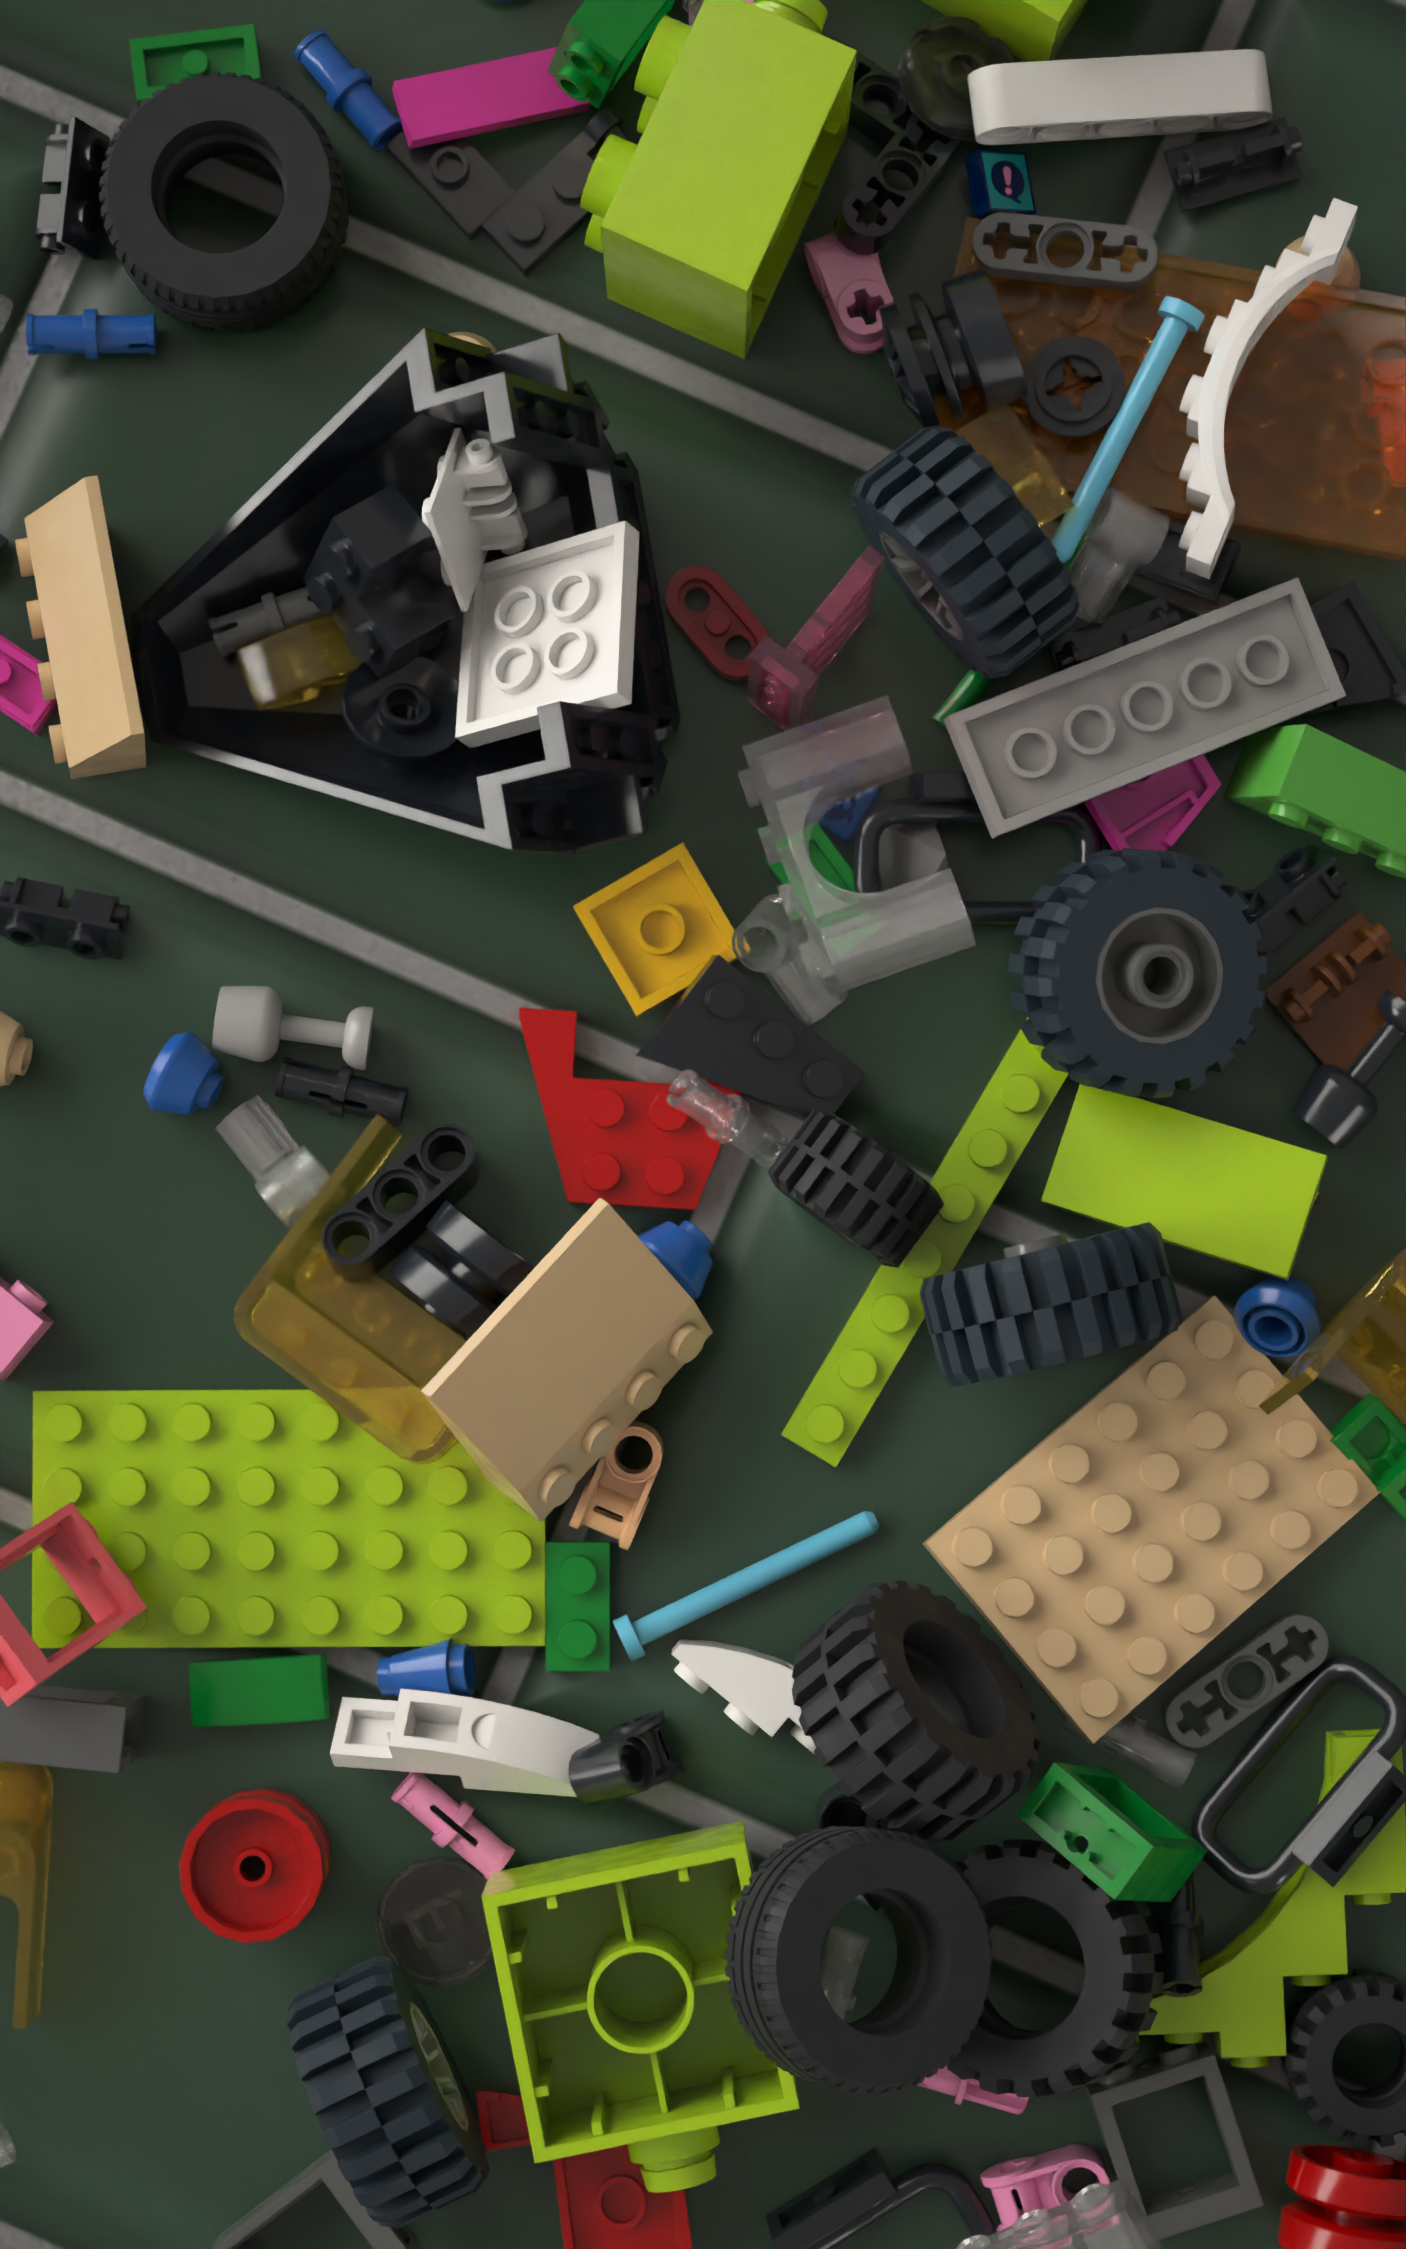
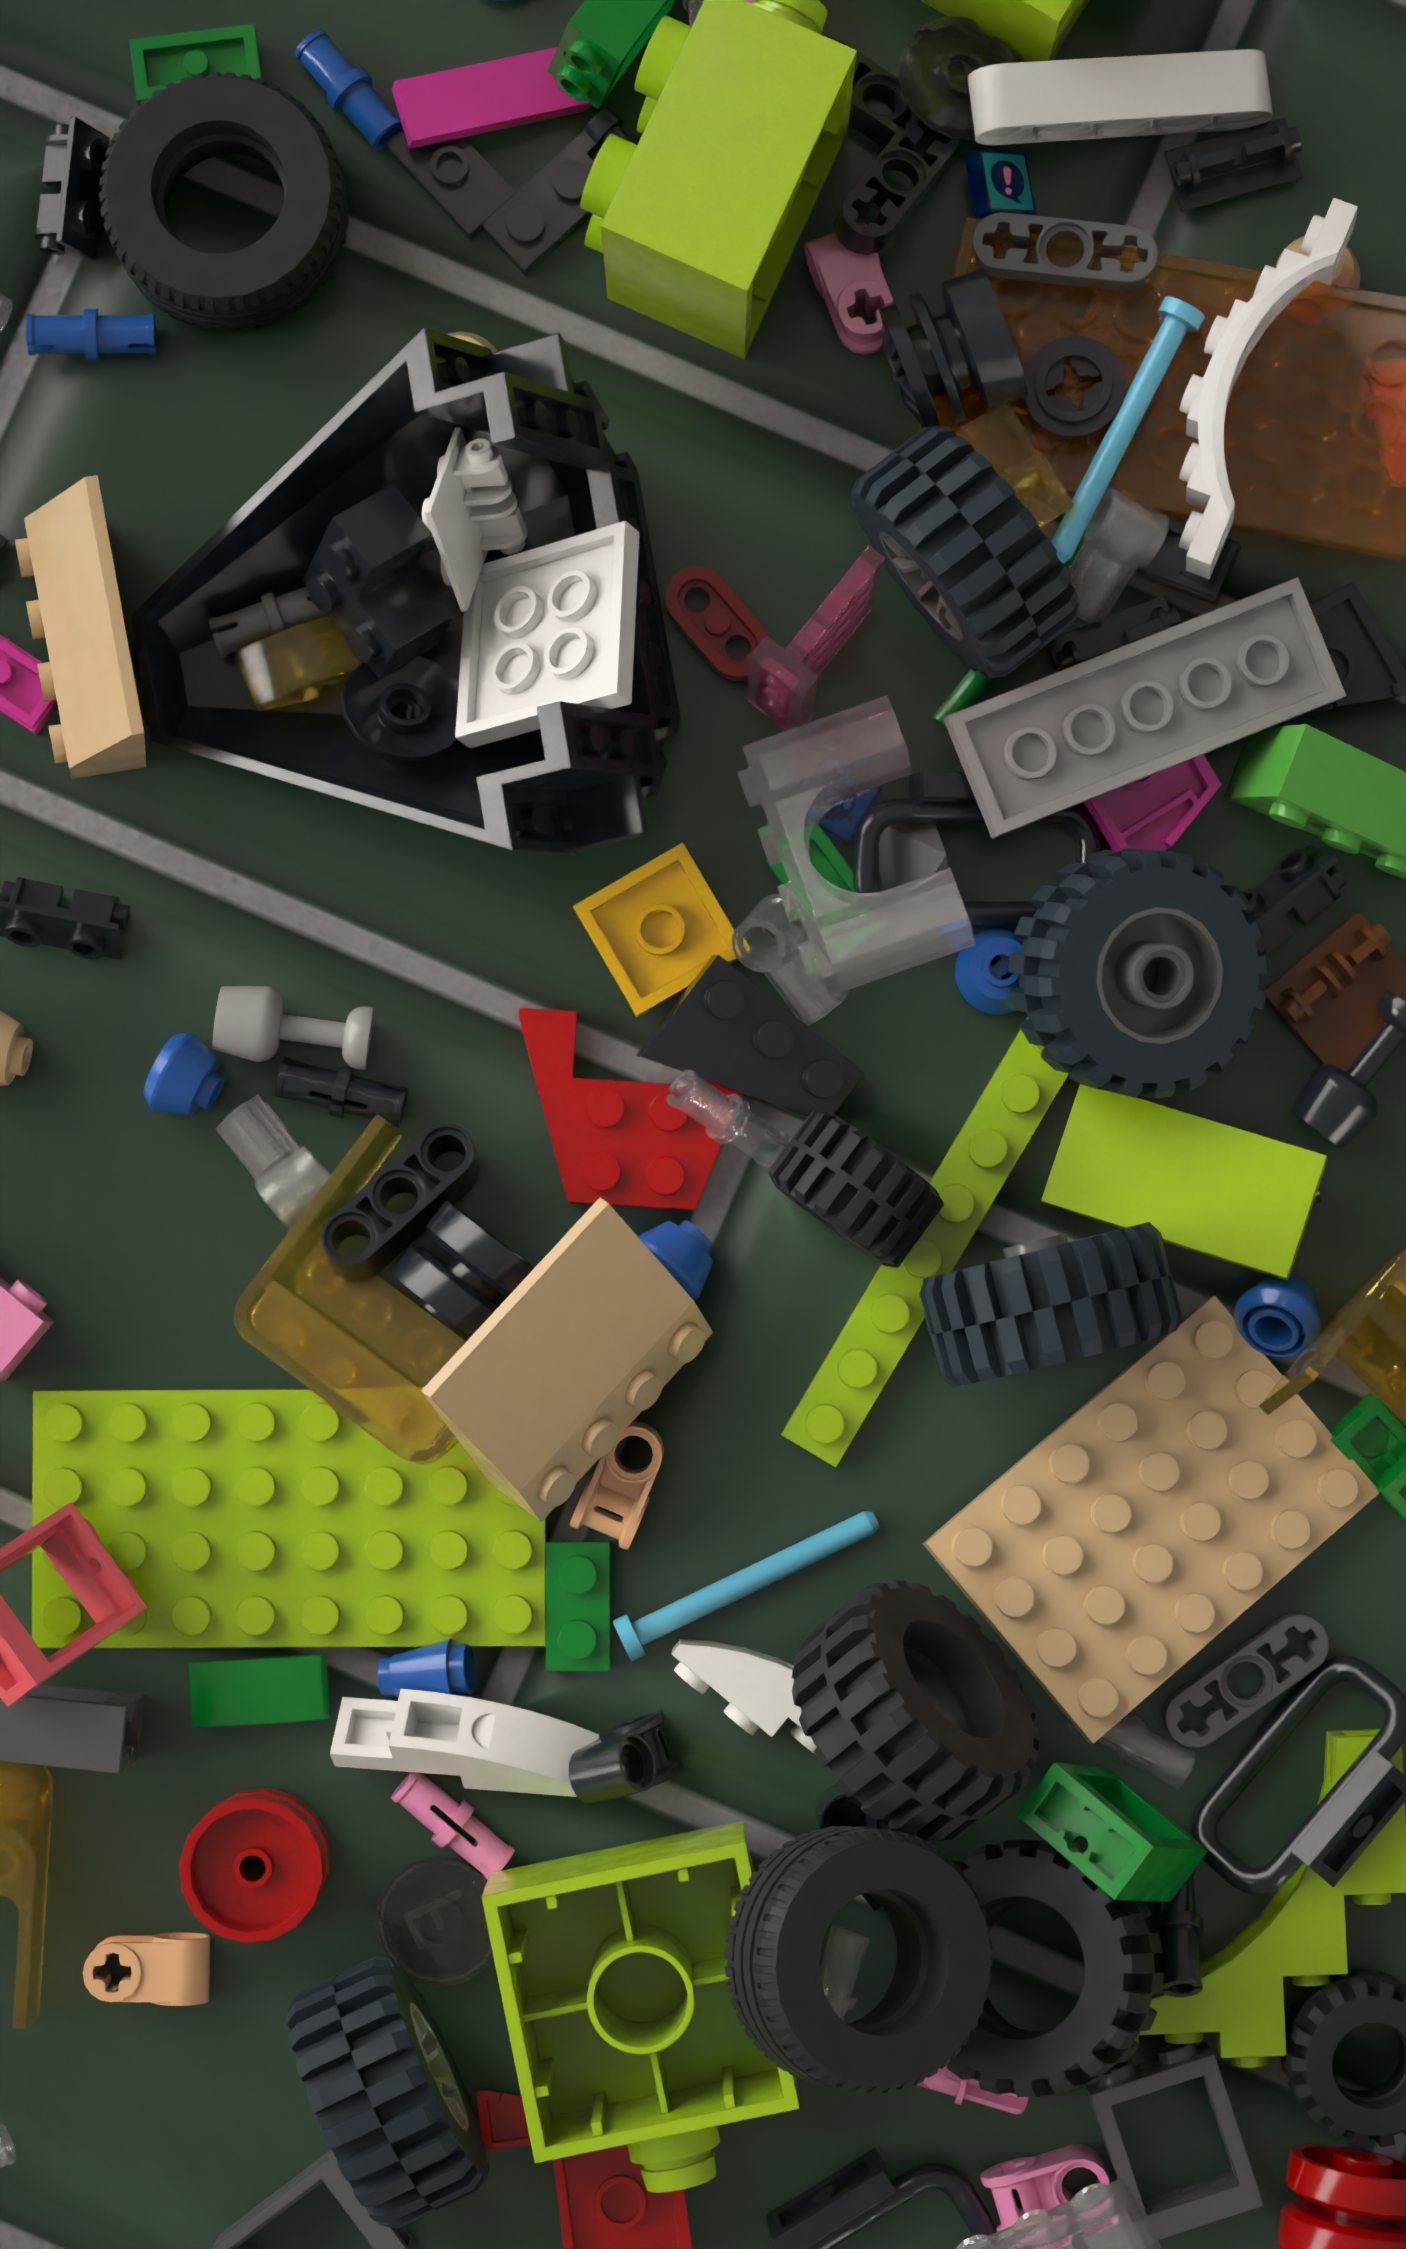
none -> light nougat piece [83,1932,210,2006]
none -> blue cone [955,928,1024,1015]

